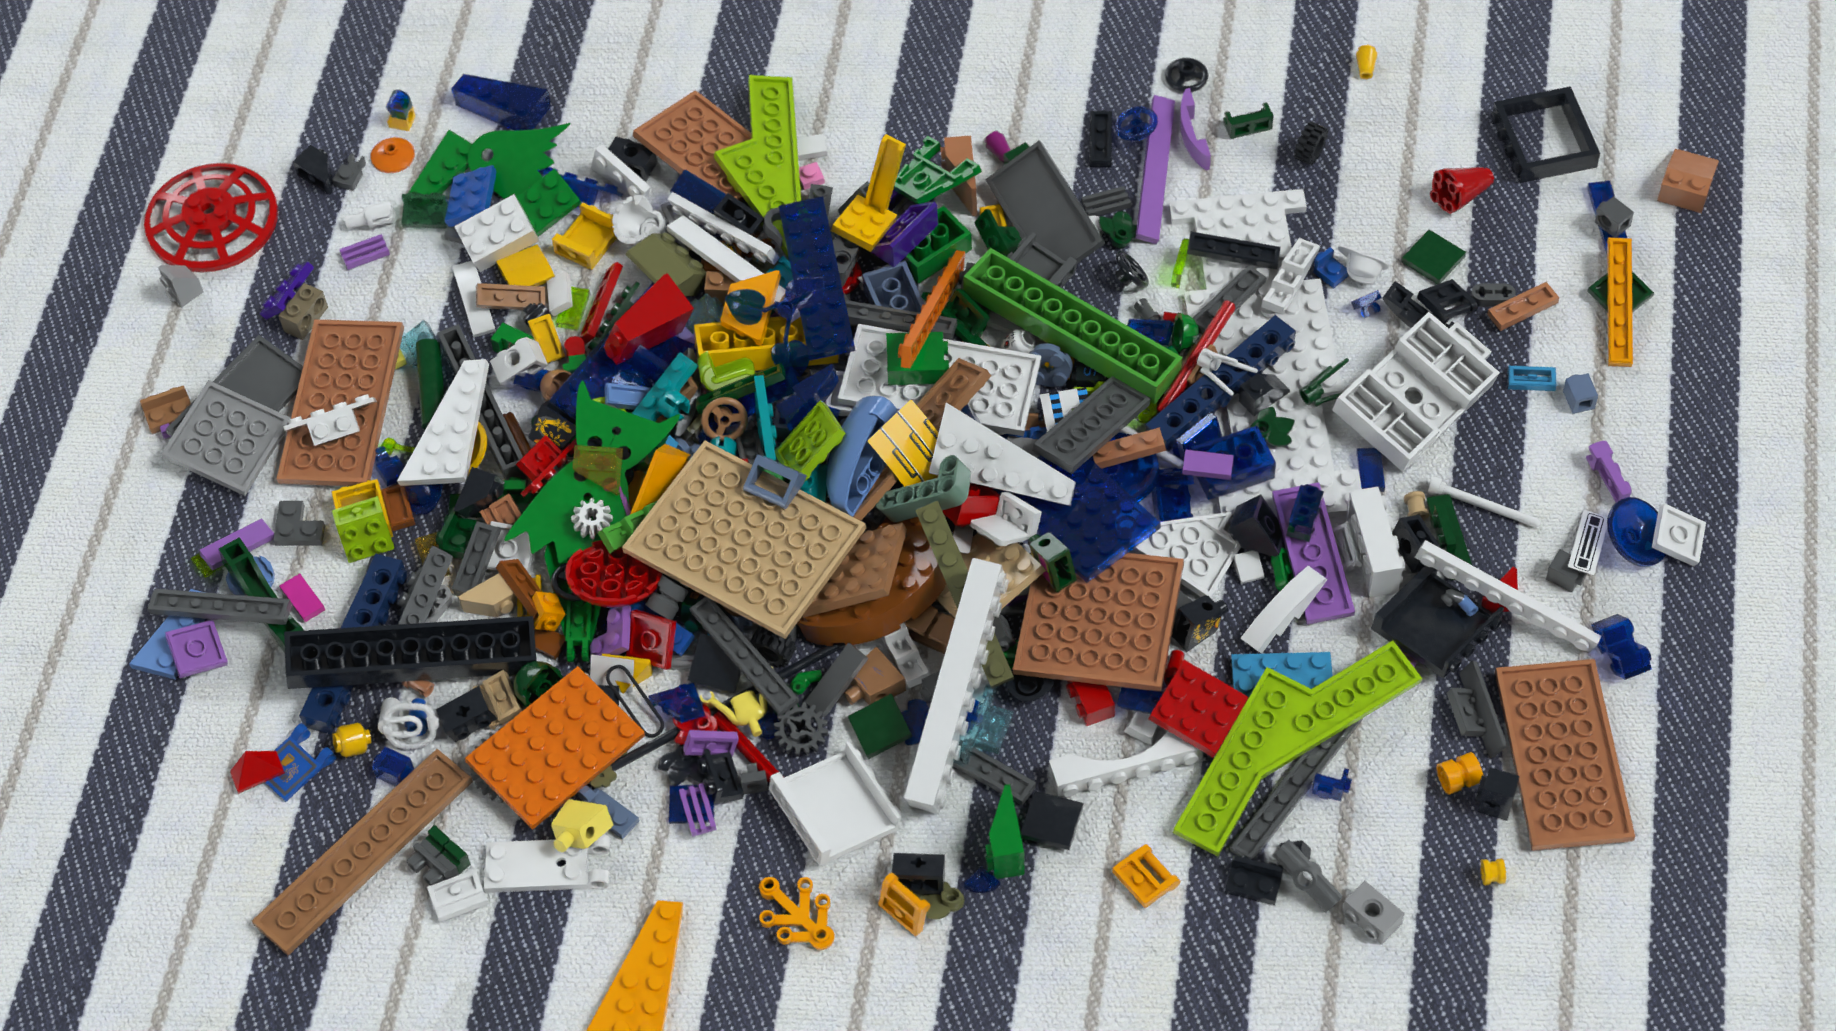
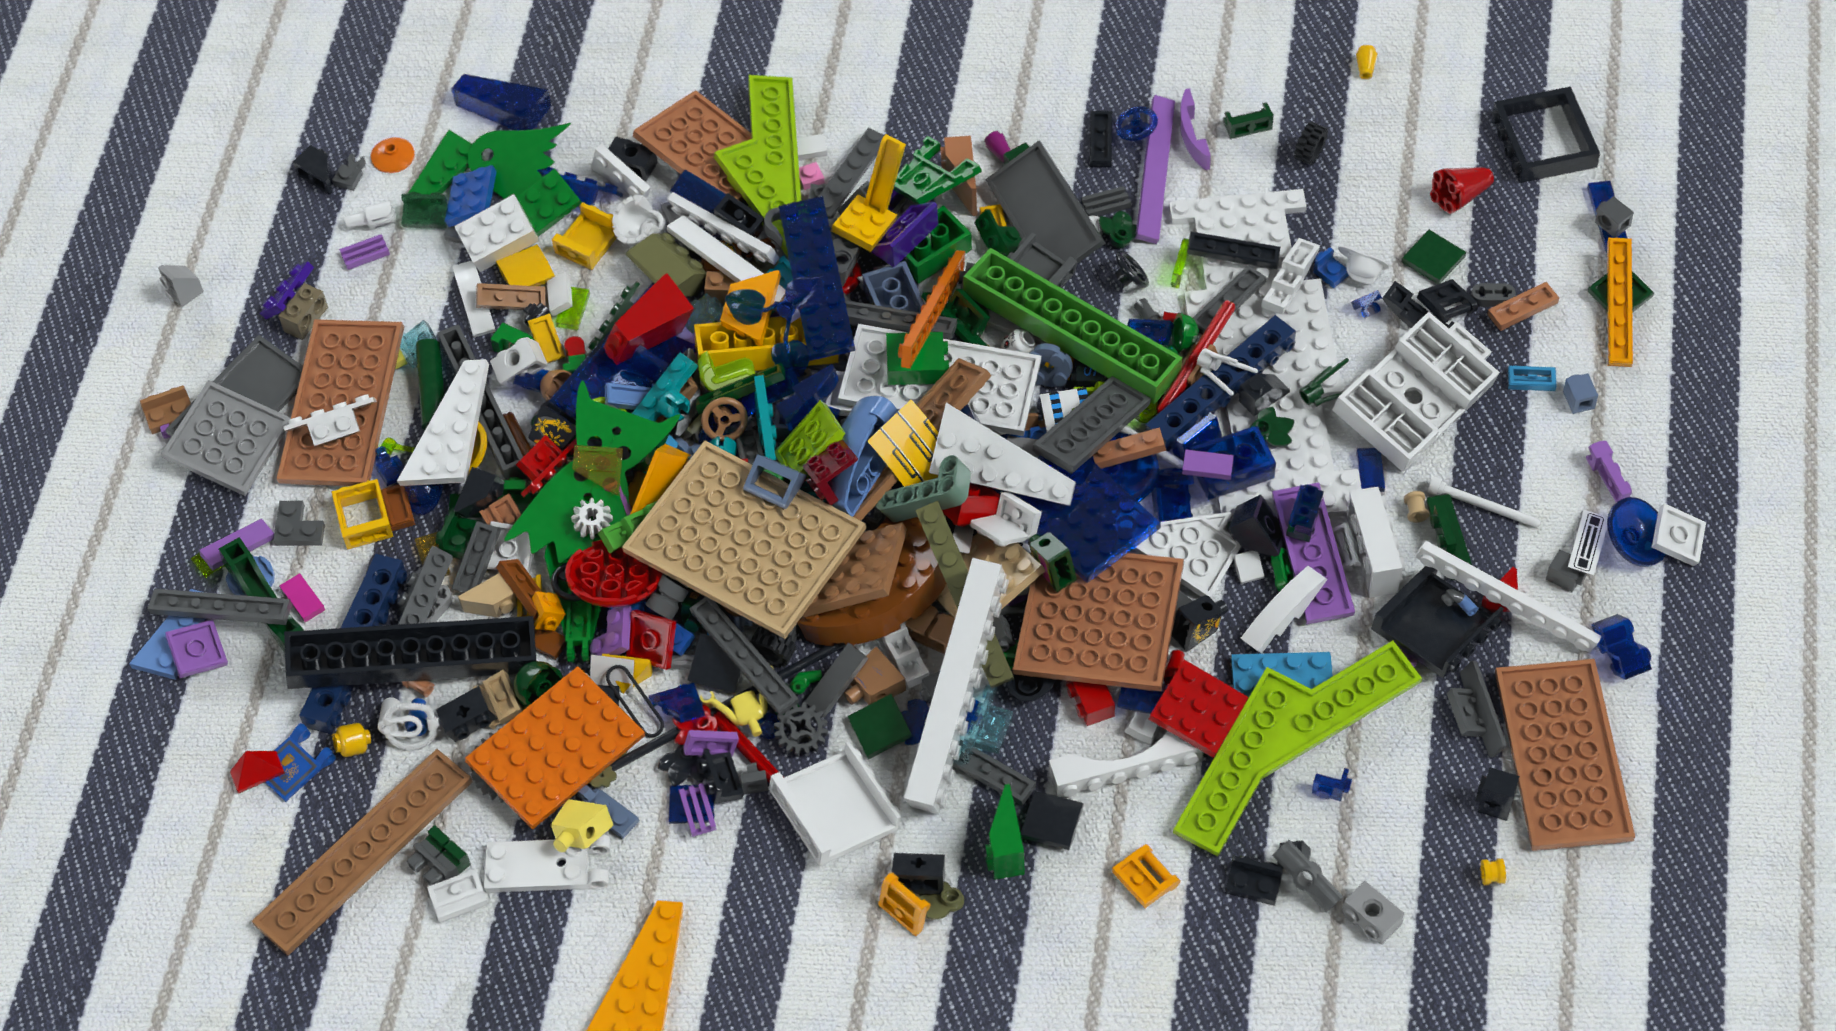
red dish [144,163,278,272] -> none
lime bracket [332,496,394,563] -> none
clear blue brick [372,746,414,787] -> none
clear blue leg [386,89,416,131] -> none
red tile [579,262,623,345] -> none
light orange plant [759,877,835,950] -> none
clear blue tile [964,866,1000,893] -> none
black piece [1165,58,1208,92] -> none
dark grey tile [1230,718,1363,860] -> none
black brick [1392,515,1442,573] -> none
light orange wheel [1436,752,1483,795] -> none
nougat slope [1657,149,1719,213] -> none
none -> dark red bracket [802,440,858,505]
none -> dark grey plate [809,128,884,220]

